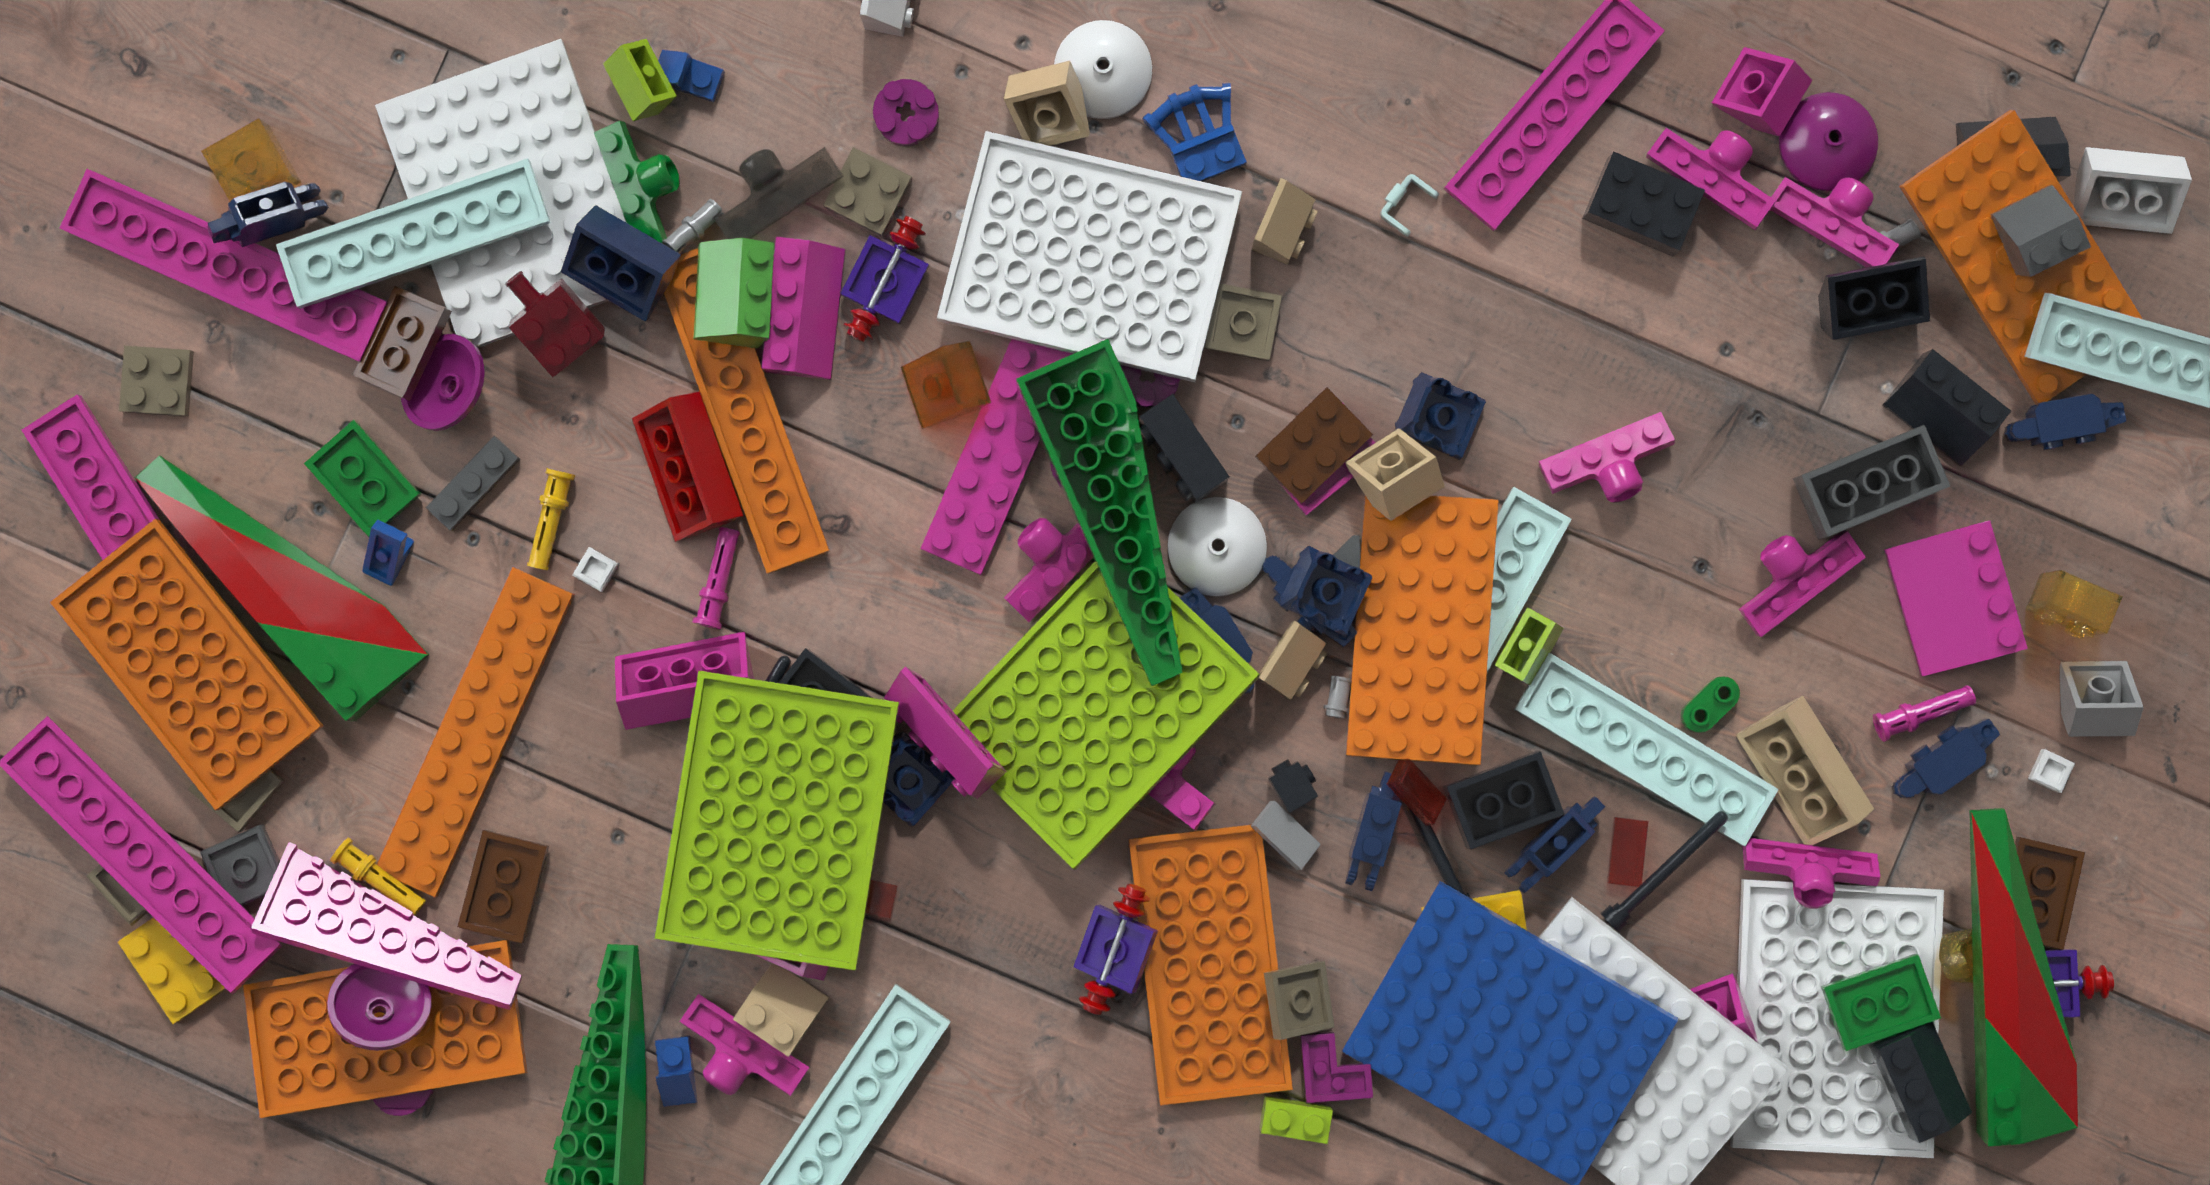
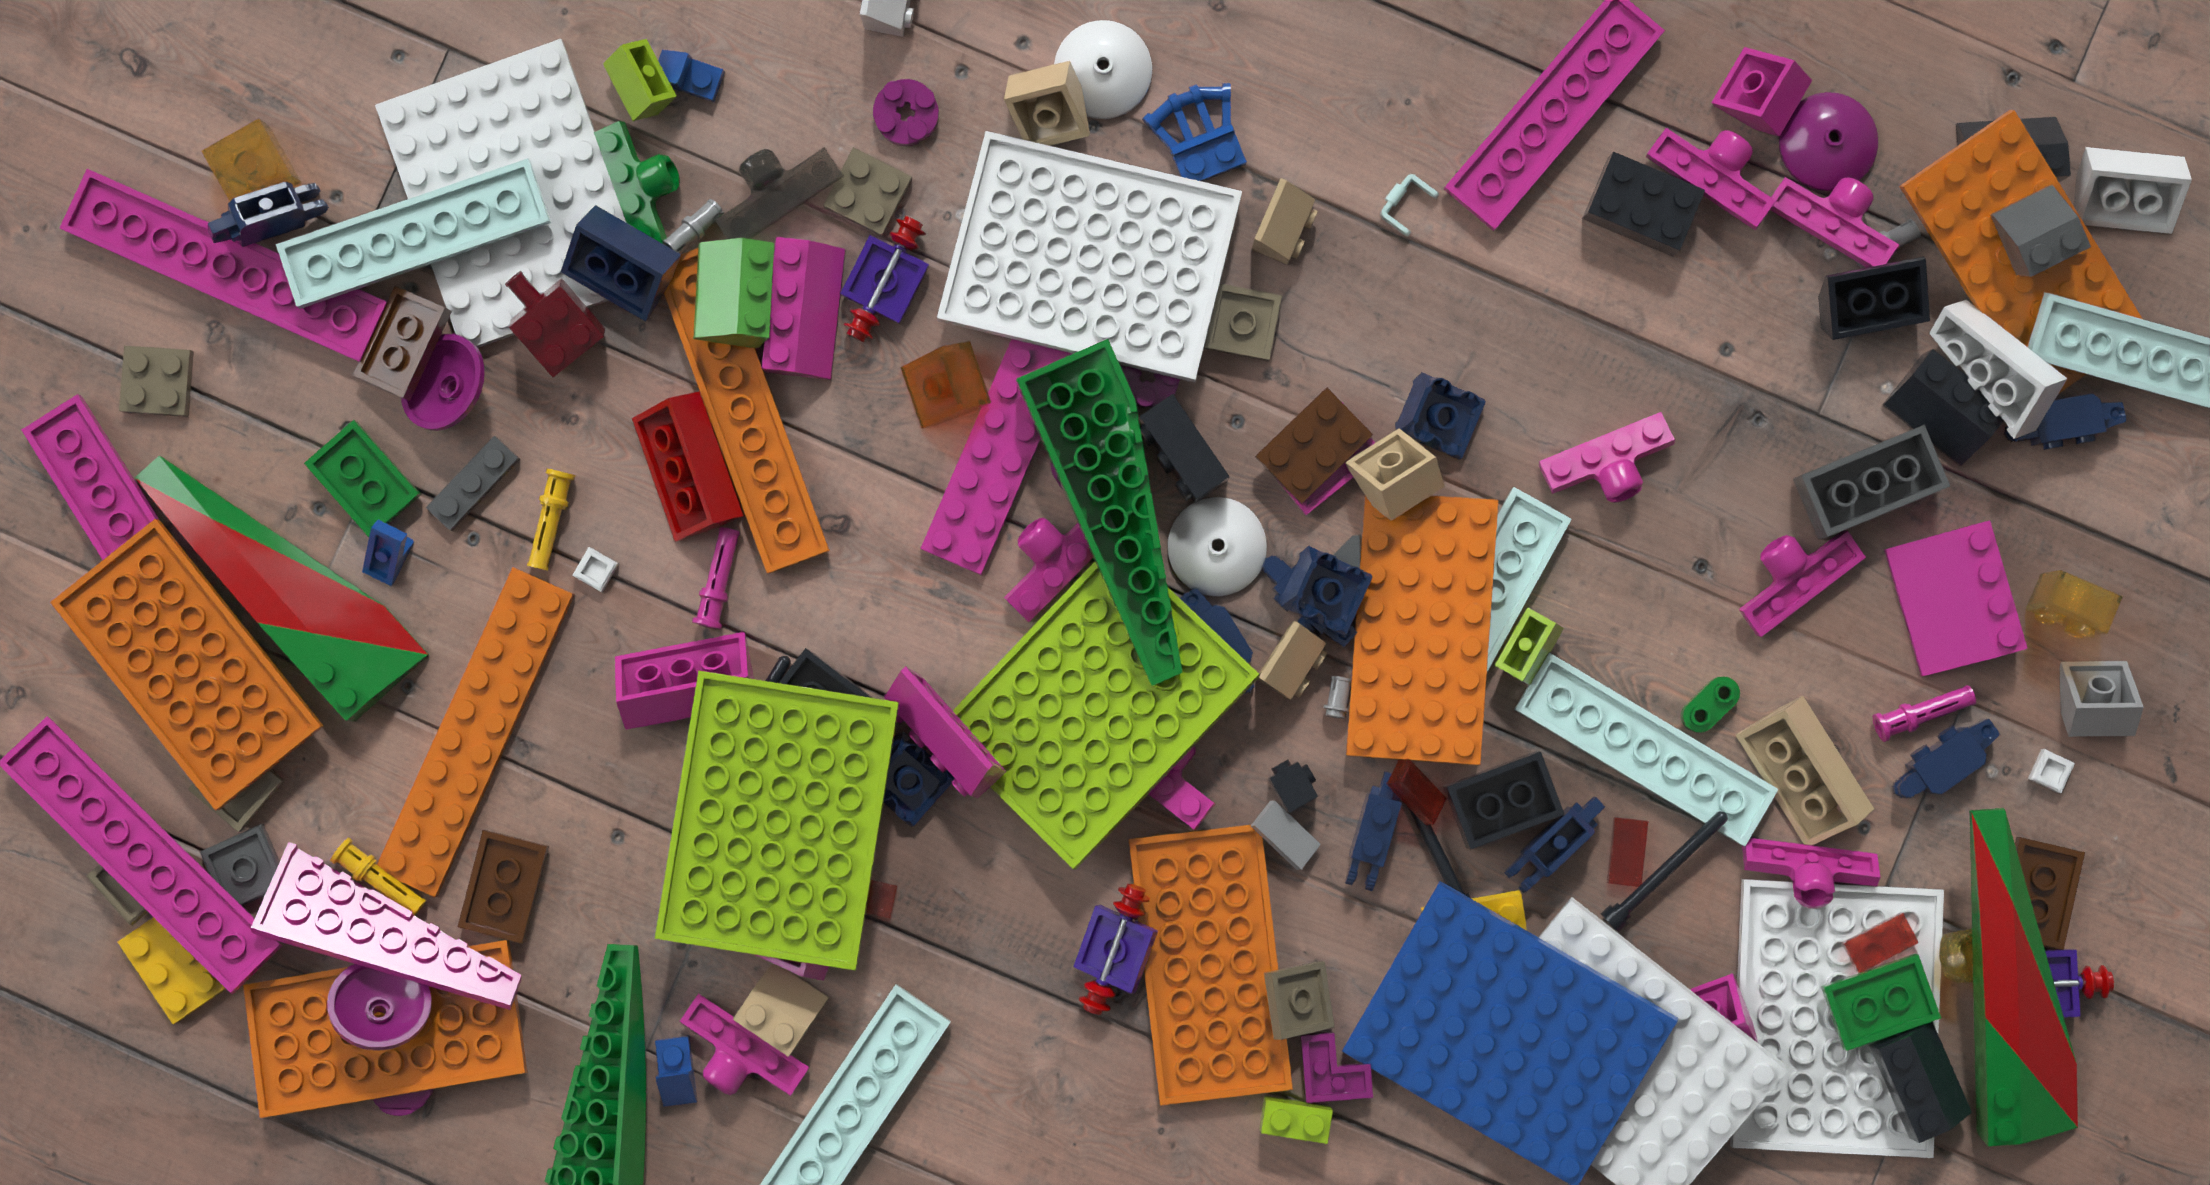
none -> clear red tile [1842,912,1919,973]
none -> white wedge [1930,300,2067,439]

